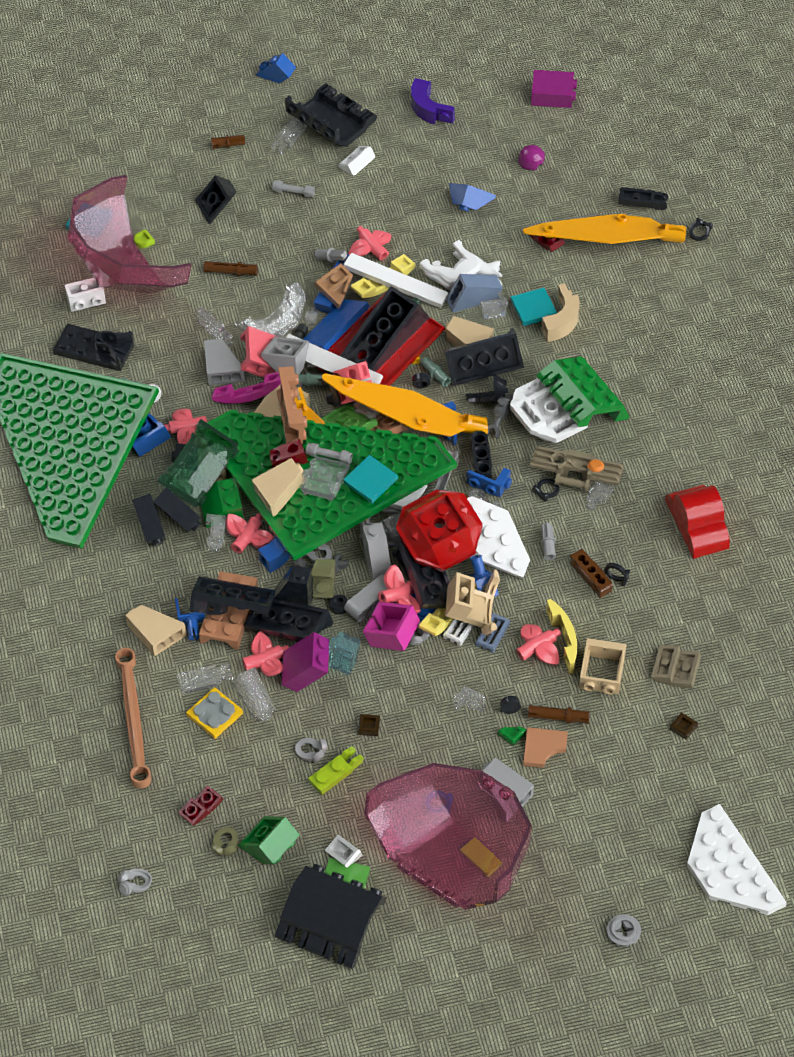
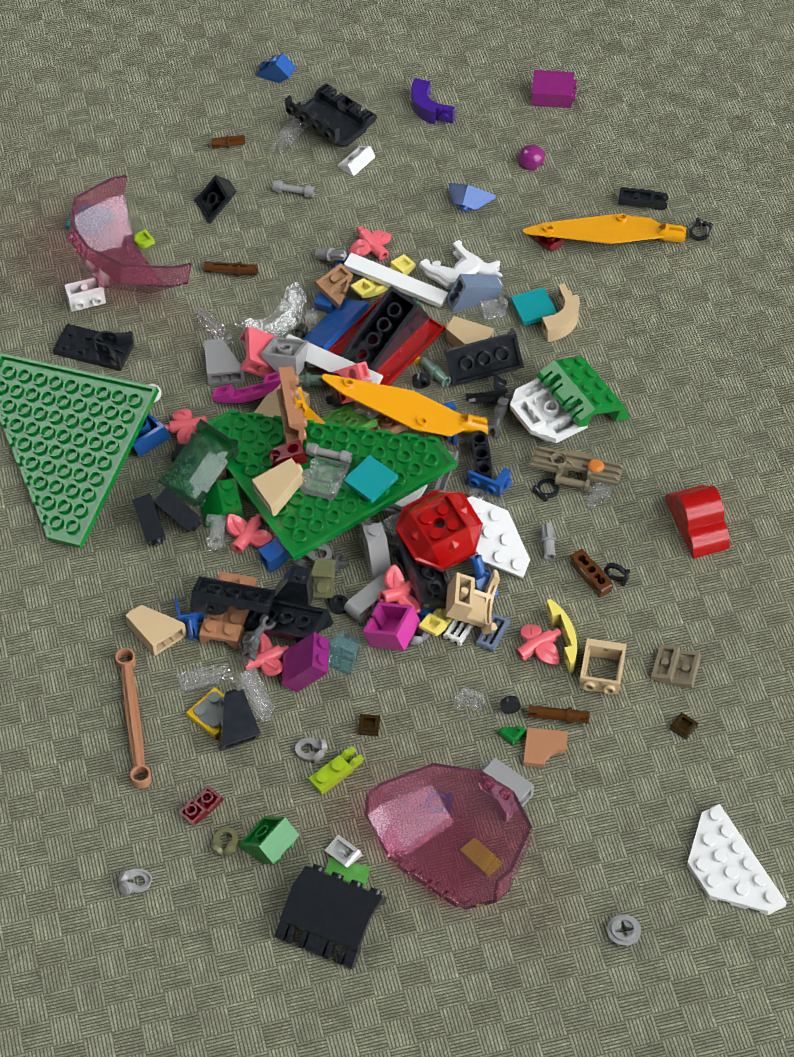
none -> black slope [219,689,261,752]
none -> dark grey piece [238,614,276,666]

